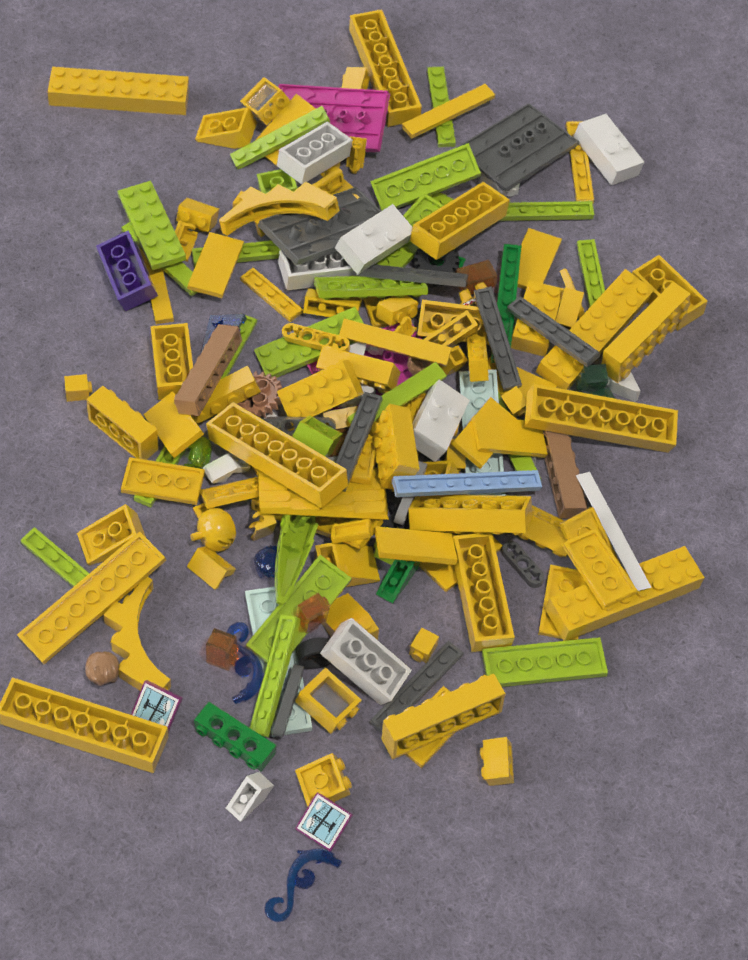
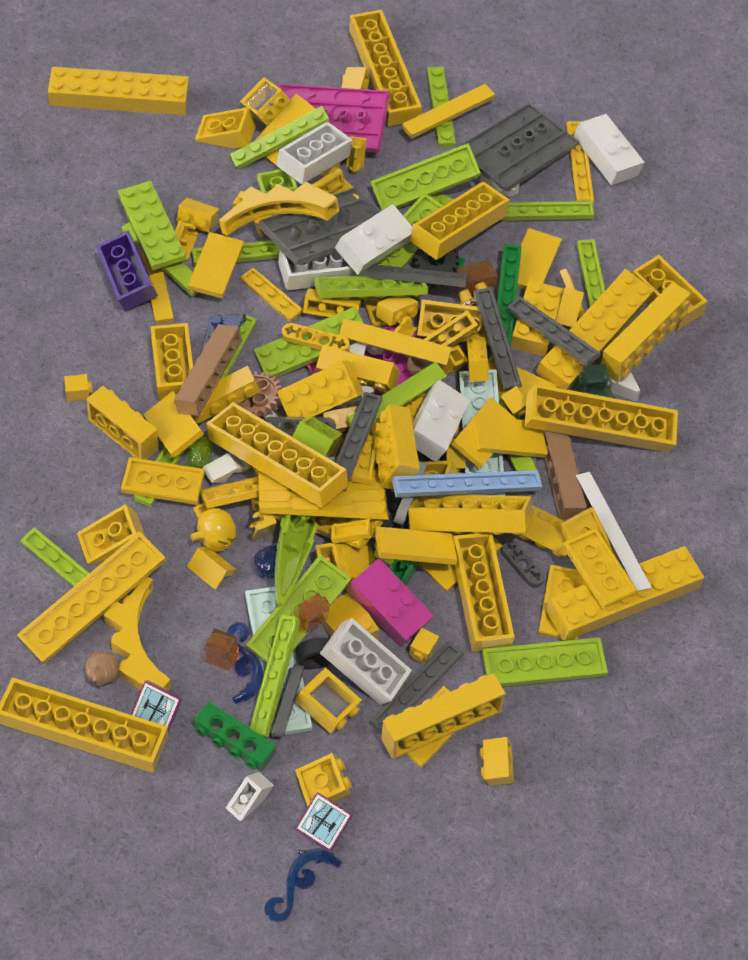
none -> dark pink brick [347,558,434,647]

